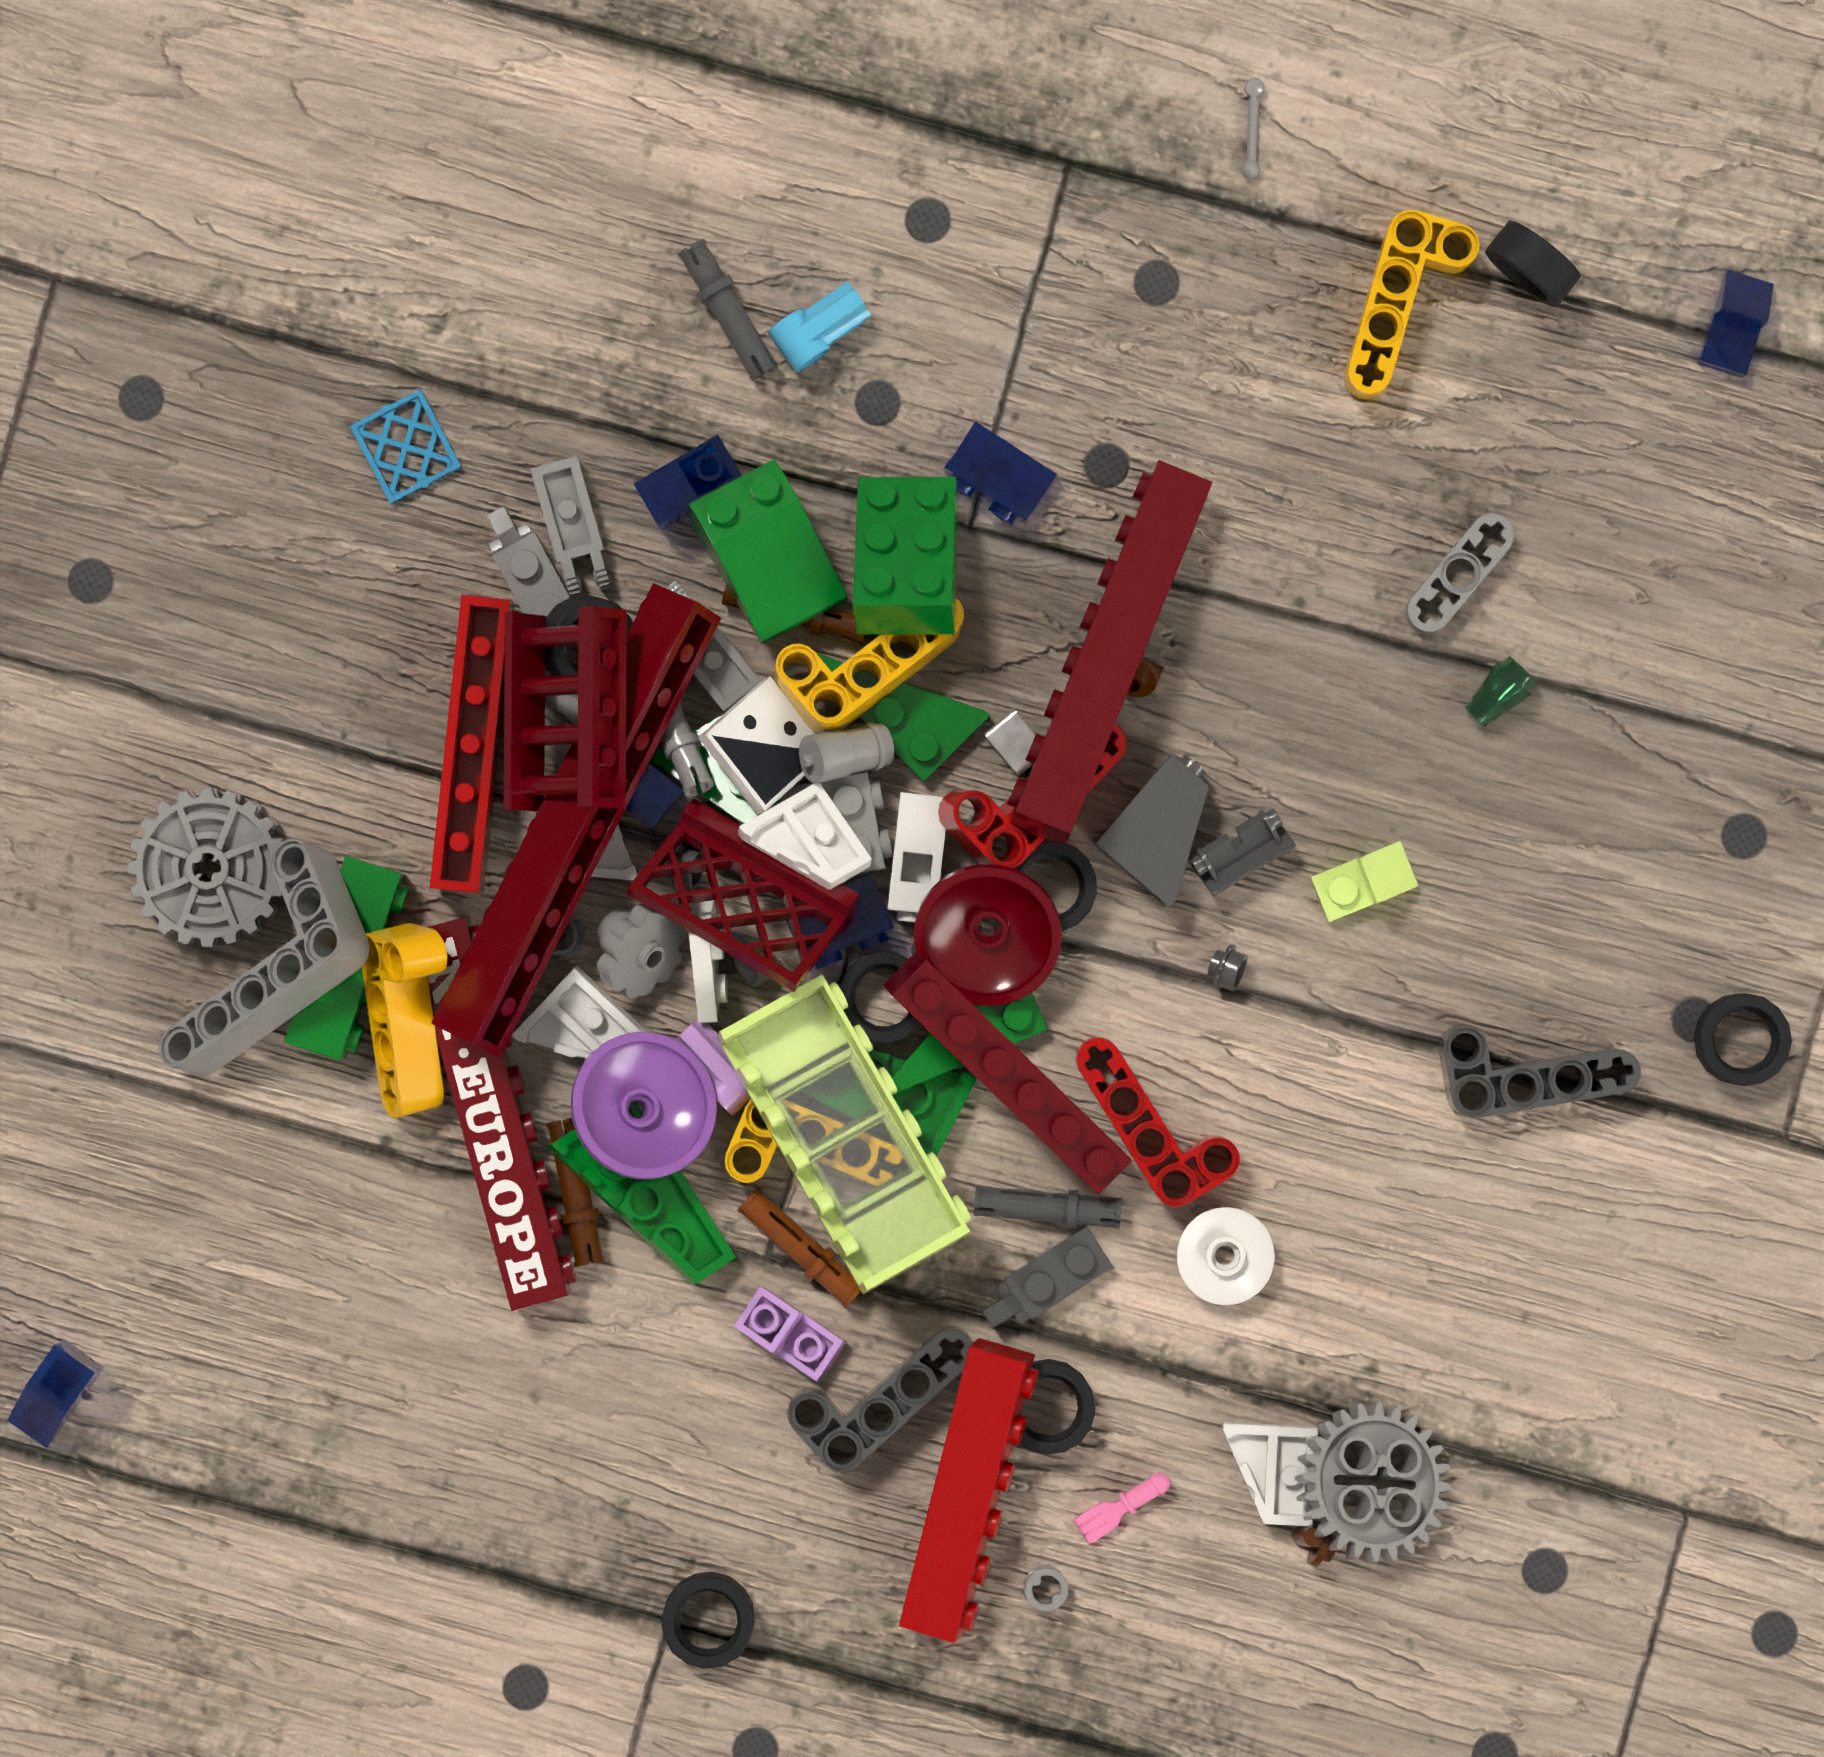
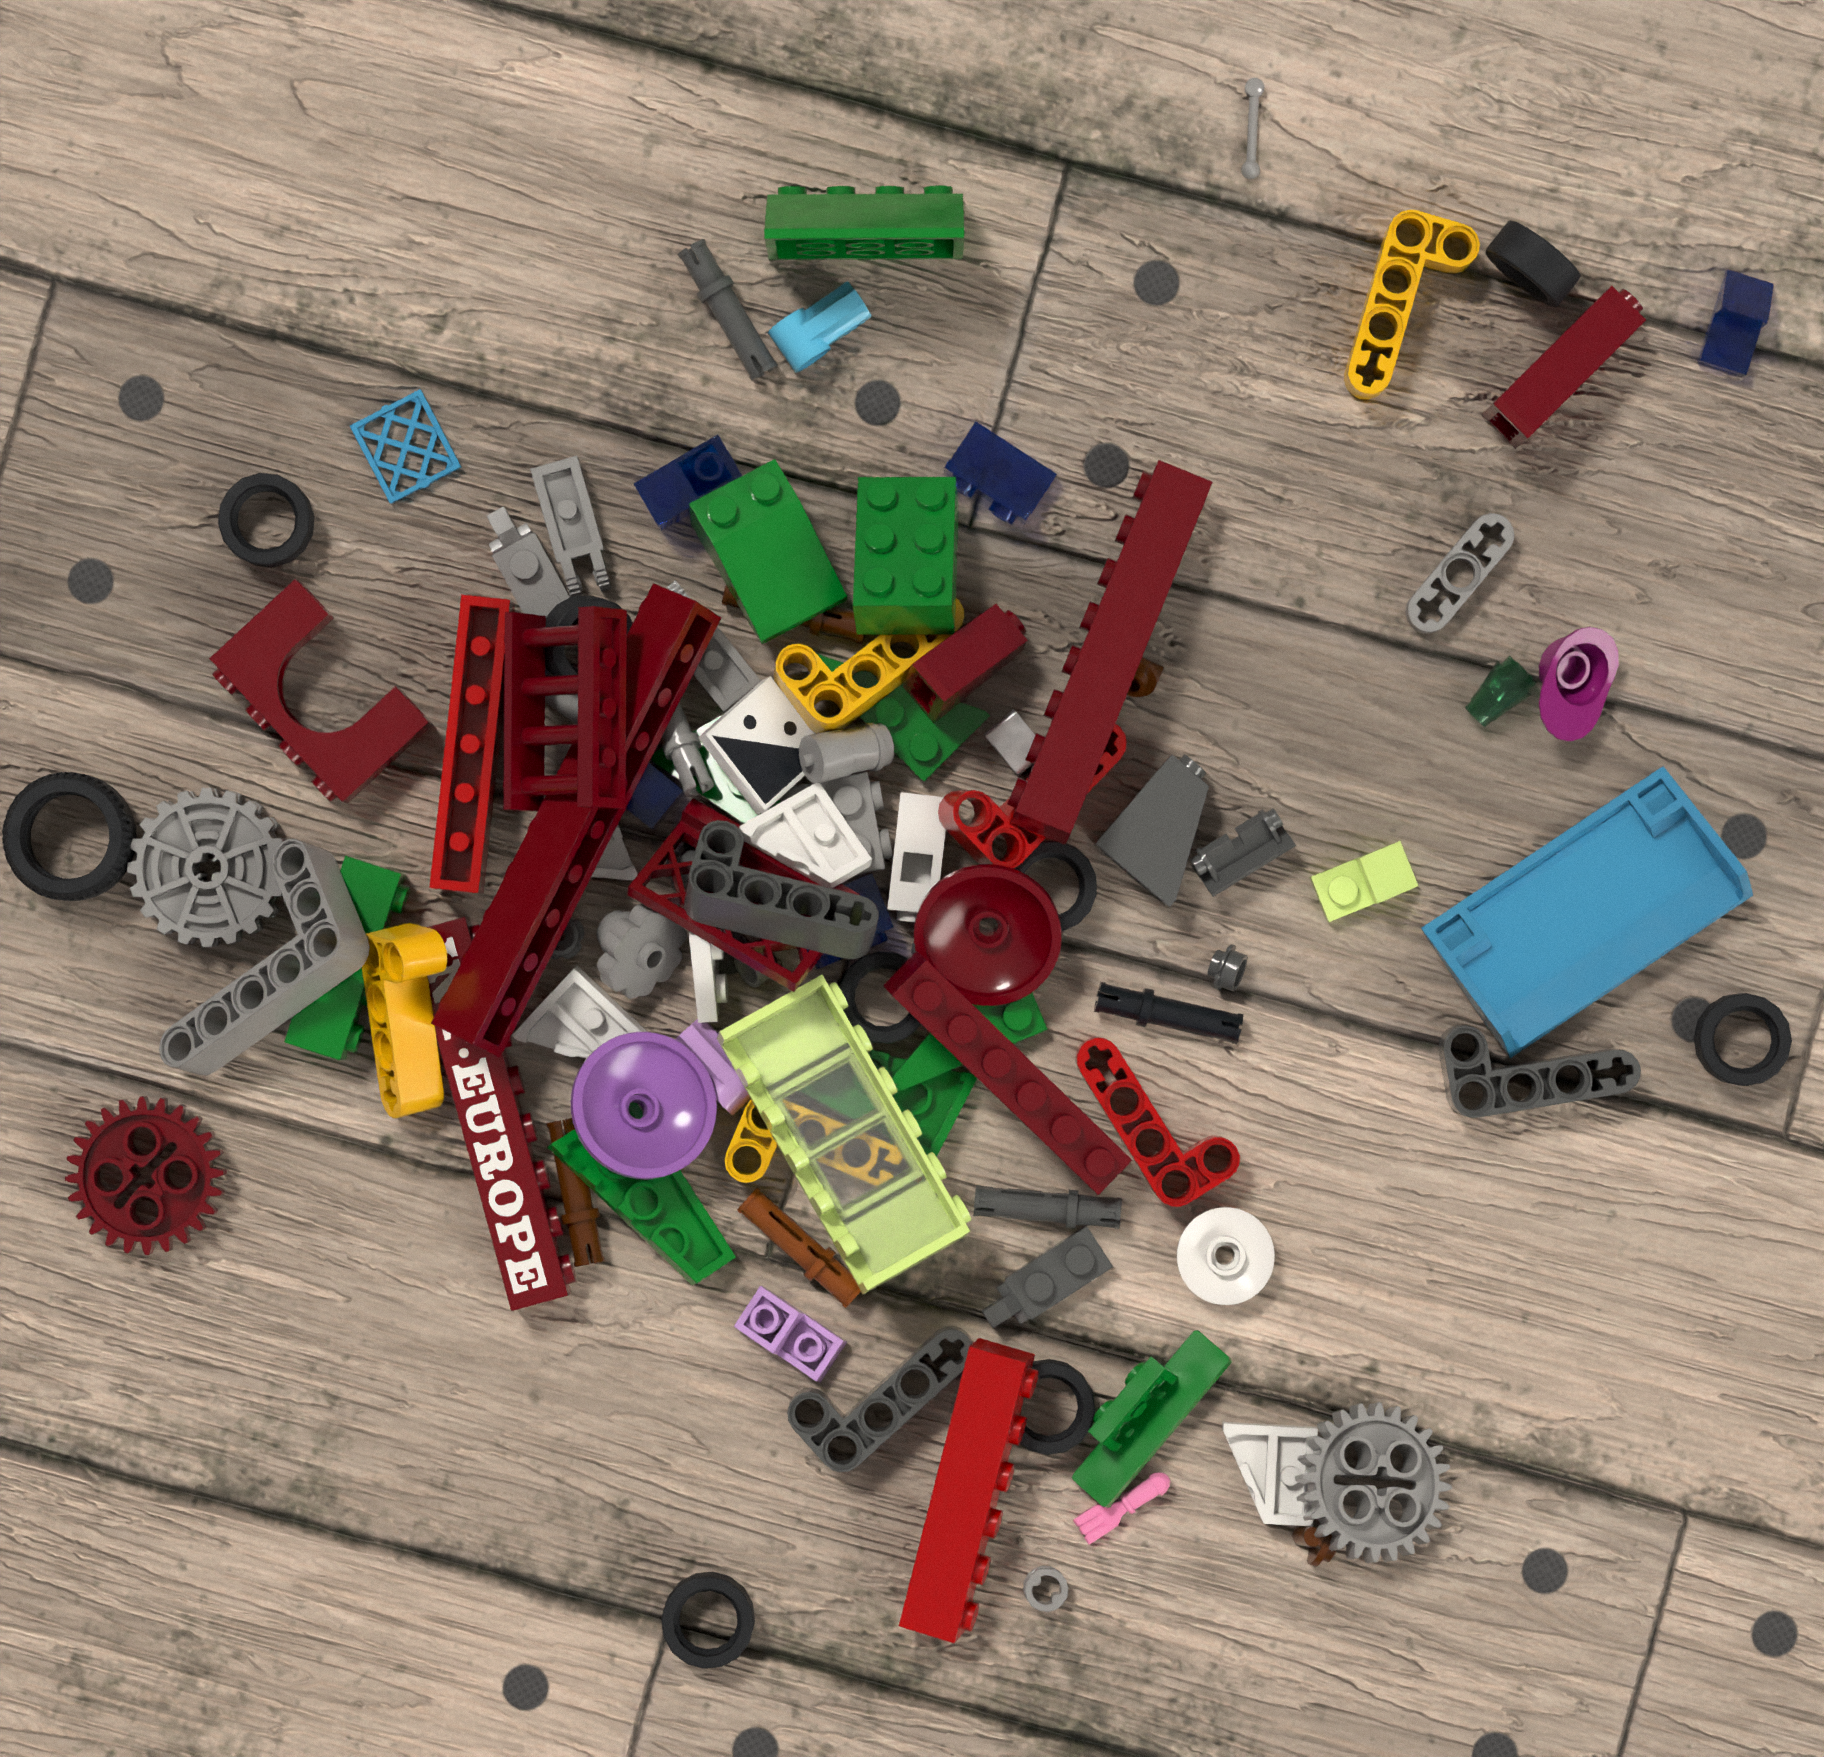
clear blue slope [7,1340,105,1448] -> none
none -> black tyre [2,772,137,901]
none -> dark red gear [65,1096,227,1255]
none -> dark red arch [209,579,433,804]
none -> black tyre [218,473,315,568]
none -> dark grey beam [684,820,879,959]
none -> green slope [764,185,964,260]
none -> dark red slope [903,604,1028,723]
none -> green bracket [1072,1330,1232,1508]
none -> black pin [1094,982,1244,1045]
none -> dark azure slope [1421,766,1753,1058]
none -> dark red slope [1481,286,1646,449]
none -> magenta piece [1538,626,1619,742]

